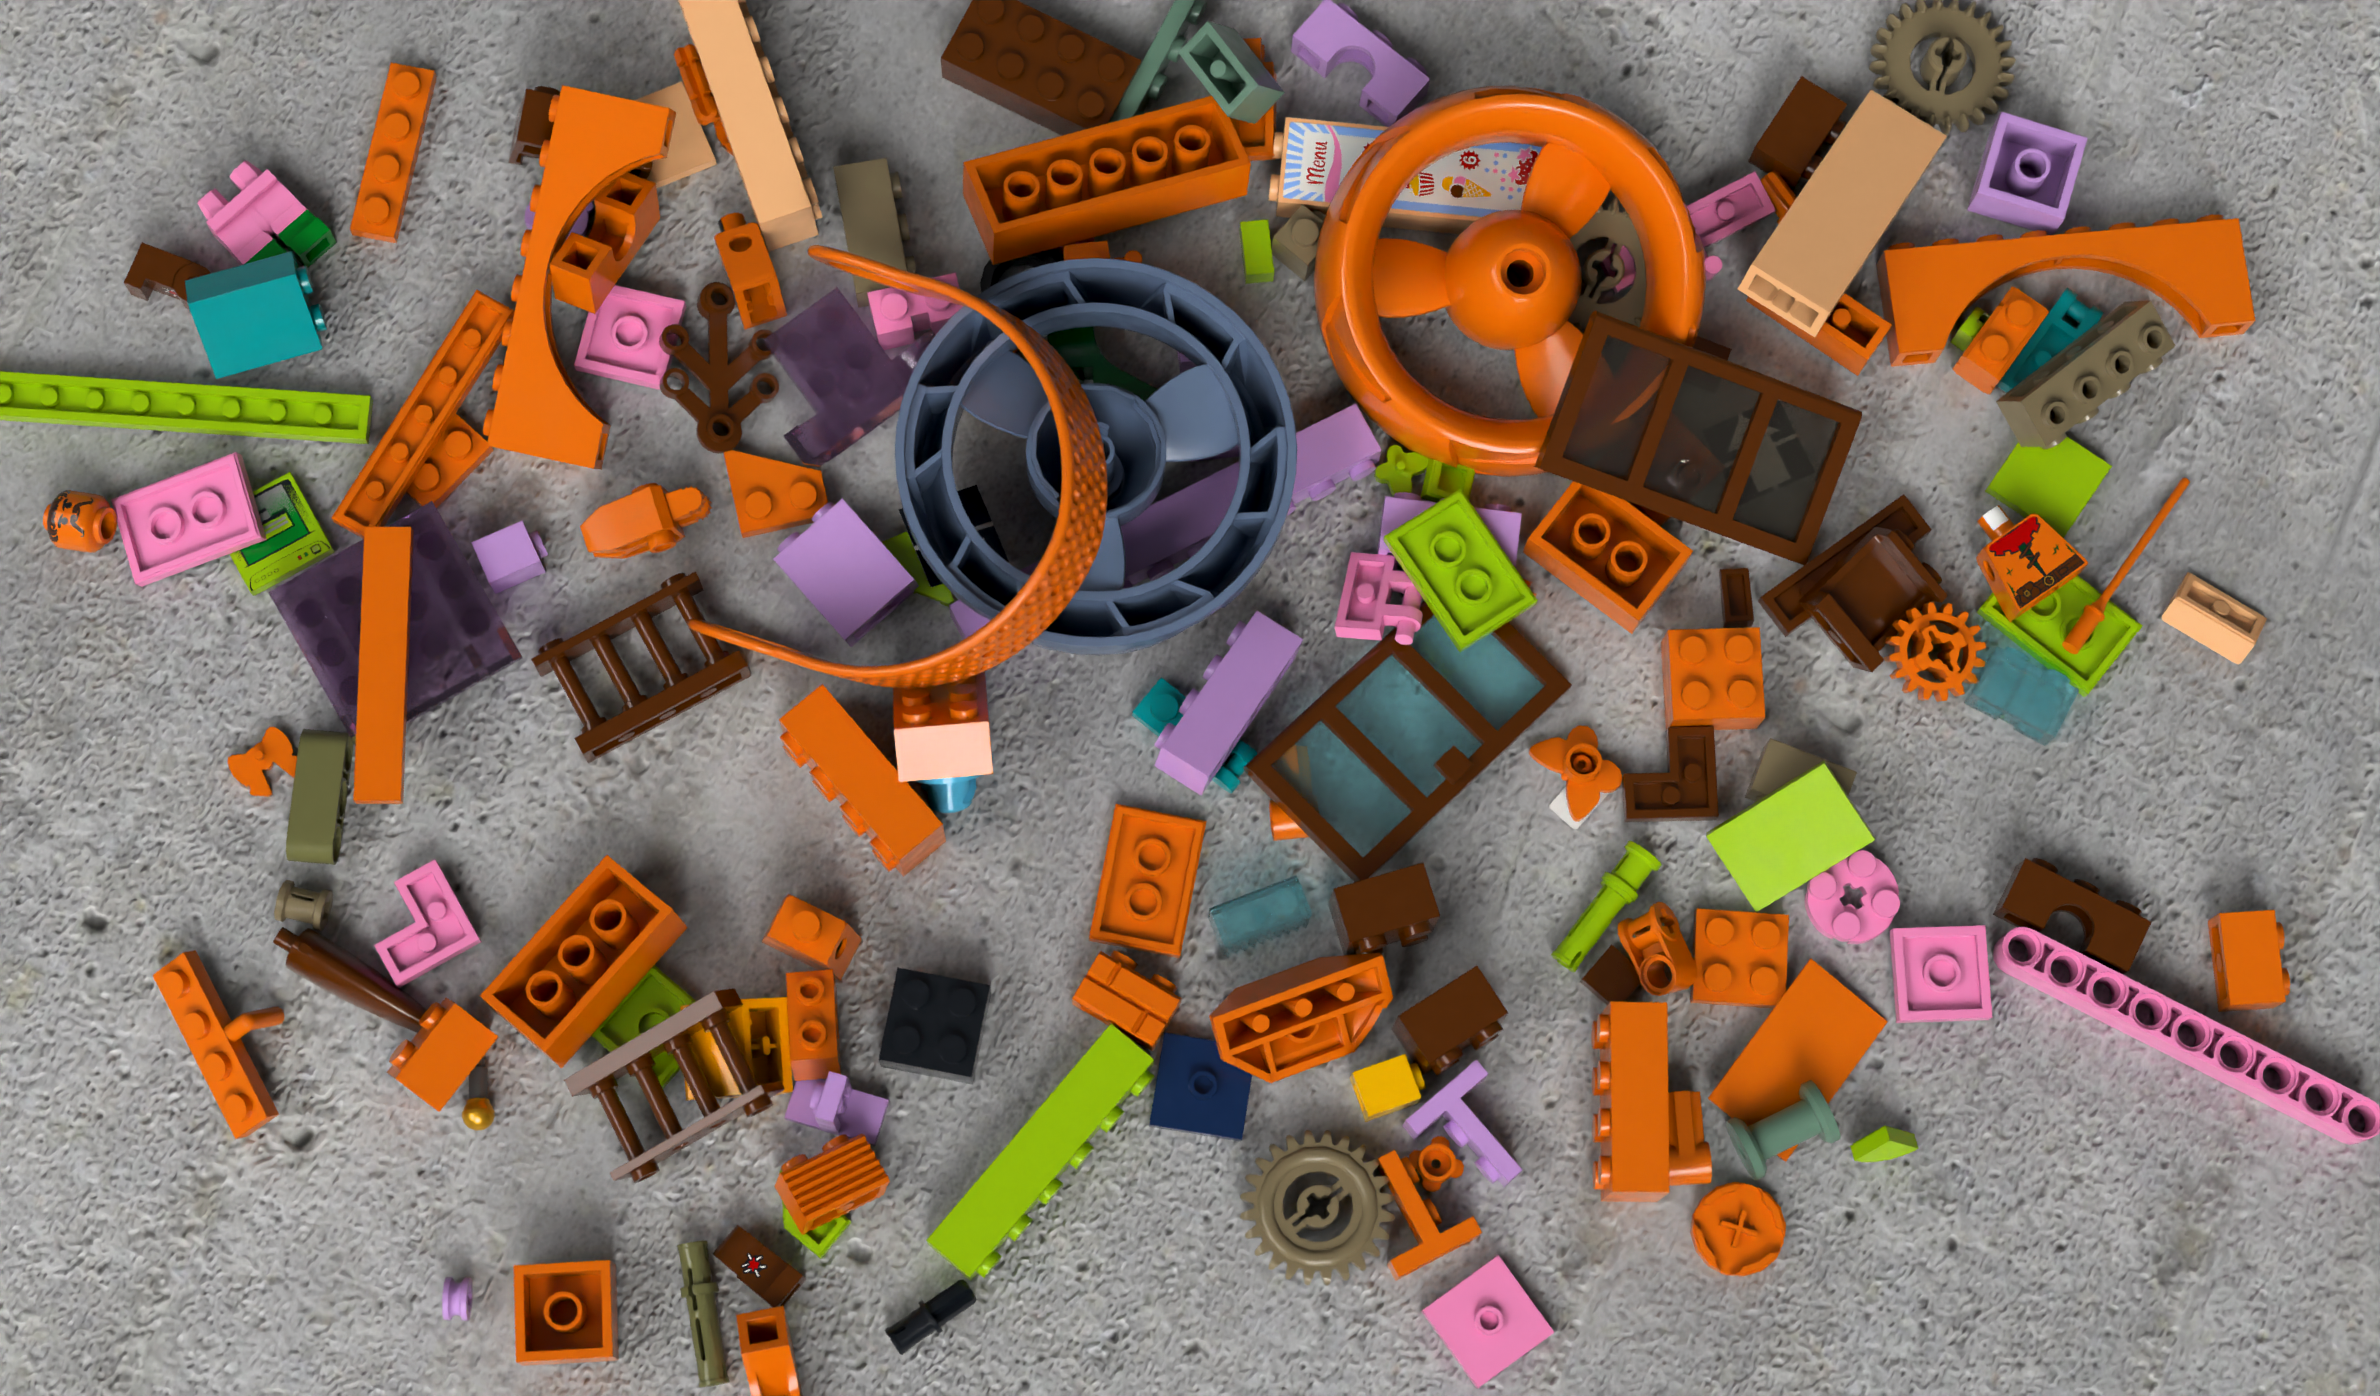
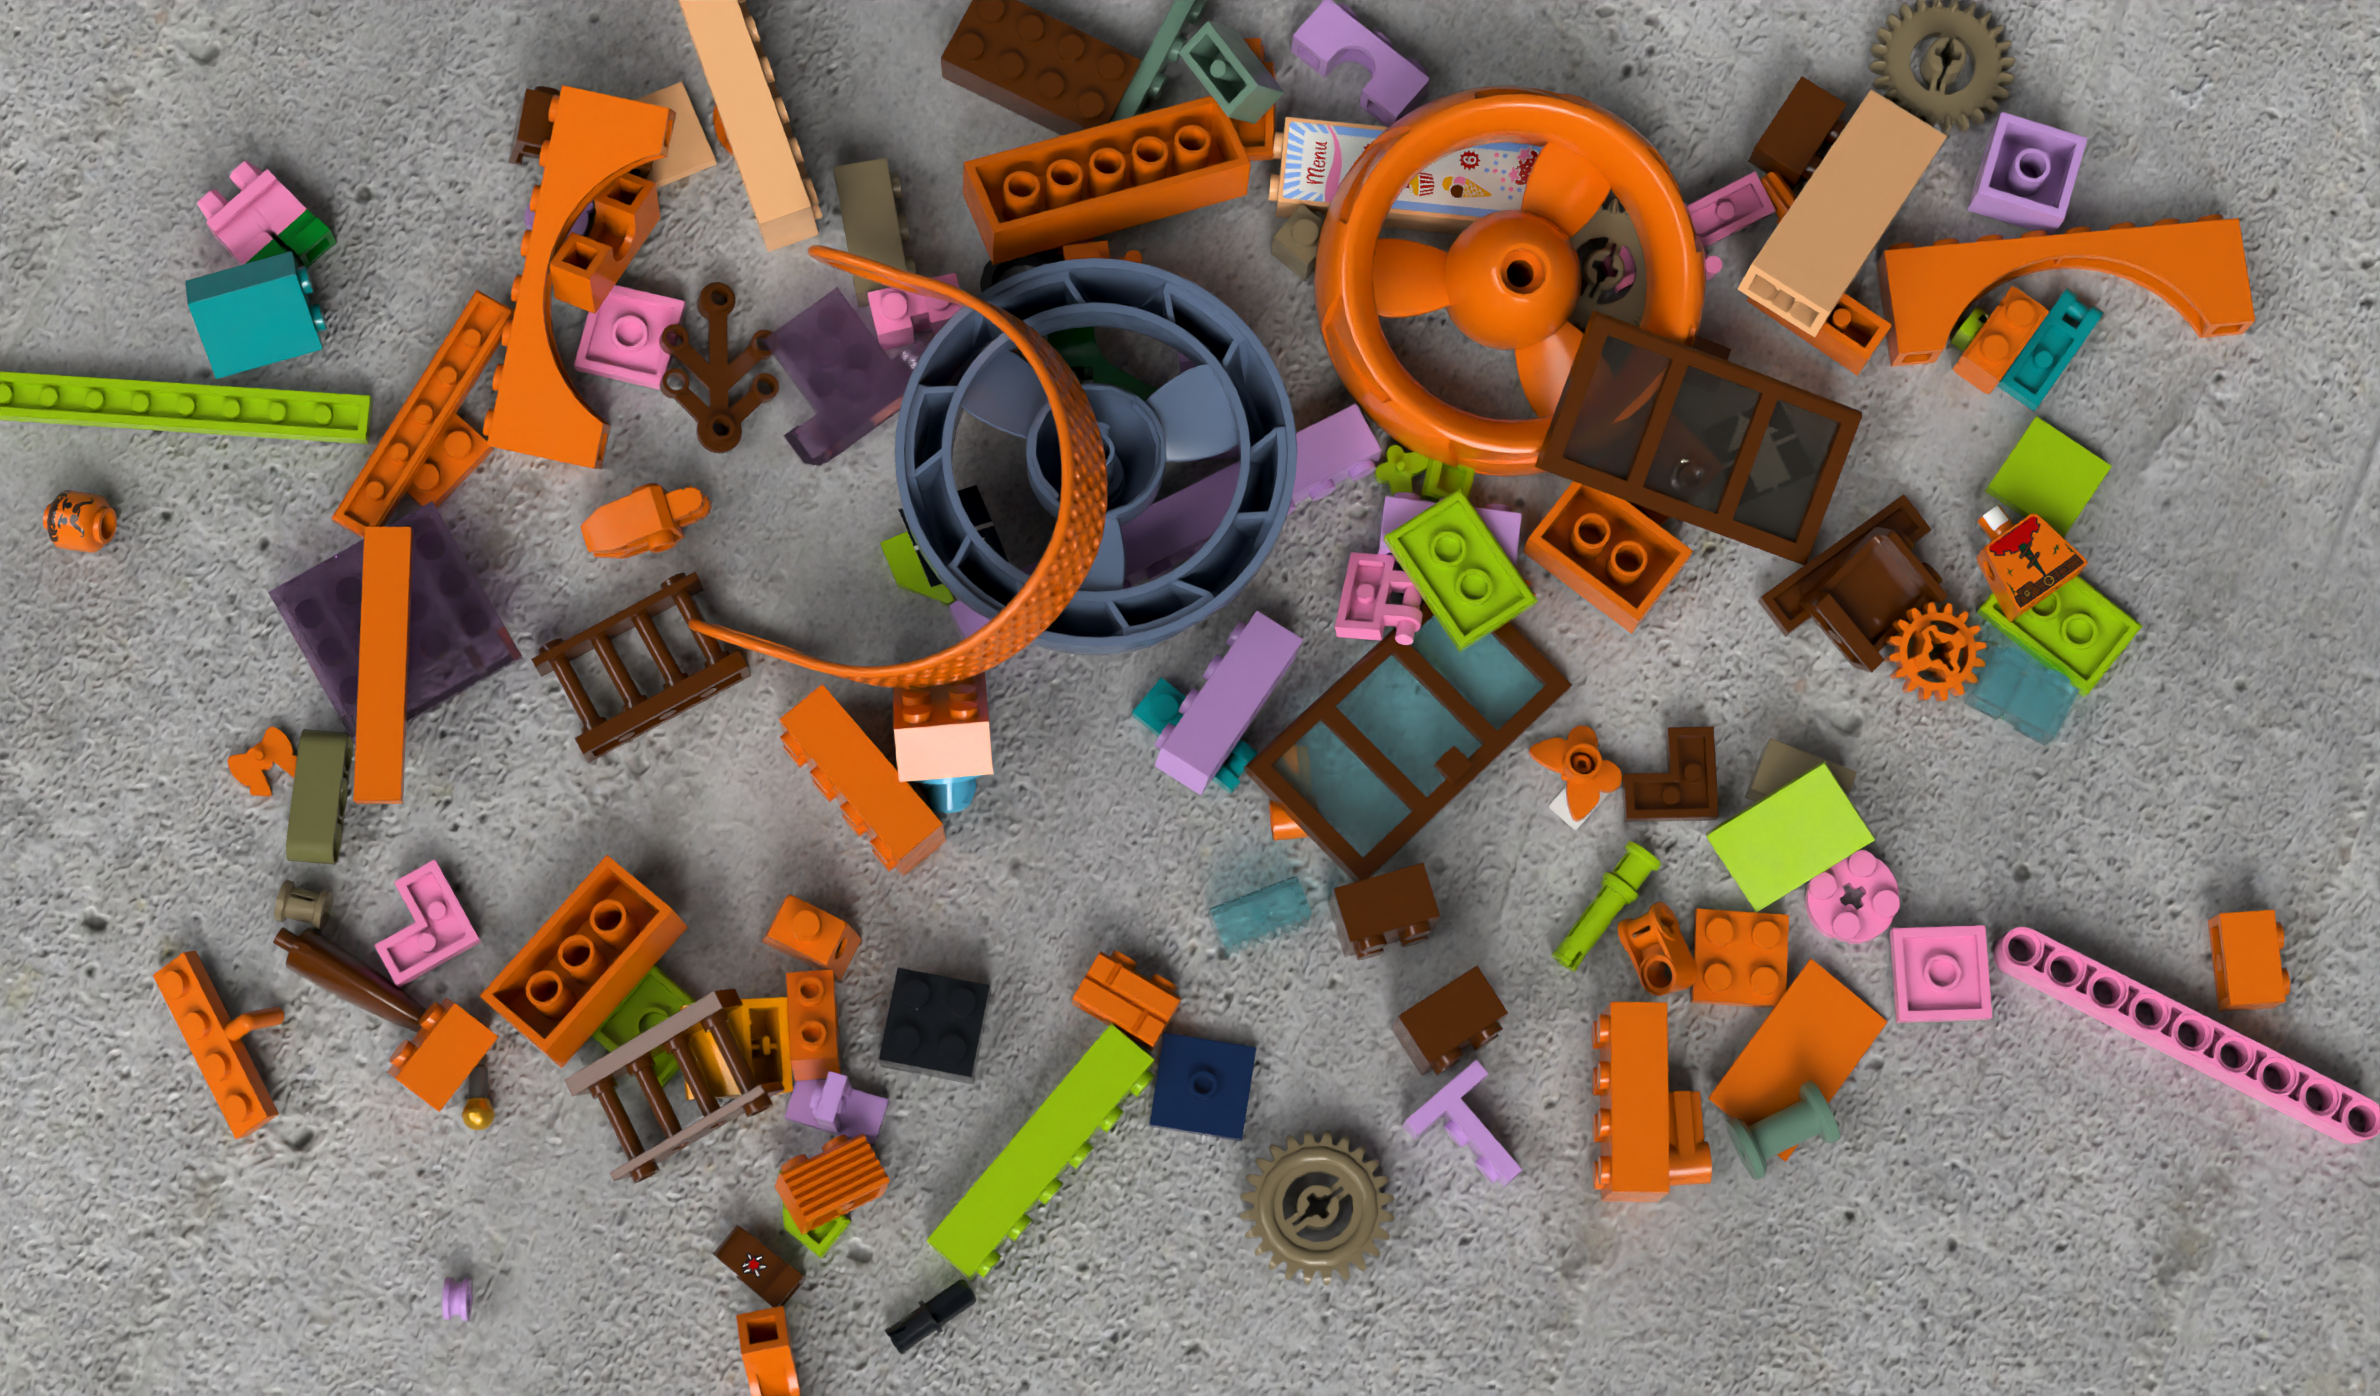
bright pink tile [111,452,267,587] -> none
reddish brown leg [124,242,211,310] -> none
tile [230,472,335,597] -> none
orange plate [350,63,437,244] -> none
lavender brick [471,520,548,594] -> none
orange brick [514,1260,619,1366] -> none
orange axle [674,44,720,125] -> none
olive pin [677,1240,730,1388] -> none
orange torso [714,212,787,330] -> none
orange wing [724,450,828,538] -> none
lavender brick [773,498,919,647] -> none
orange tile [1089,804,1207,958] -> none
orange wedge [1209,953,1393,1083] -> none
lime piece [1239,219,1274,284] -> none
yellow brick [1350,1054,1425,1122] -> none
orange bracket [1377,1150,1482,1281] -> none
orange plate [1408,1136,1464,1192] -> none
bright pink plate [1421,1255,1555,1389] -> none
reddish brown tile [1580,945,1640,1005] -> none
orange brick [1661,627,1765,730] -> none
orange tile [1690,1182,1786,1277] -> none
reddish brown piece [1719,568,1754,628] -> none
lime tile [1850,1125,1919,1162] -> none
reddish brown arch [1993,858,2152,974] -> none
dark tan brick [1996,300,2175,449] -> none
orange piece [2062,477,2190,654] -> none
light nougat slope [2162,572,2267,664] -> none

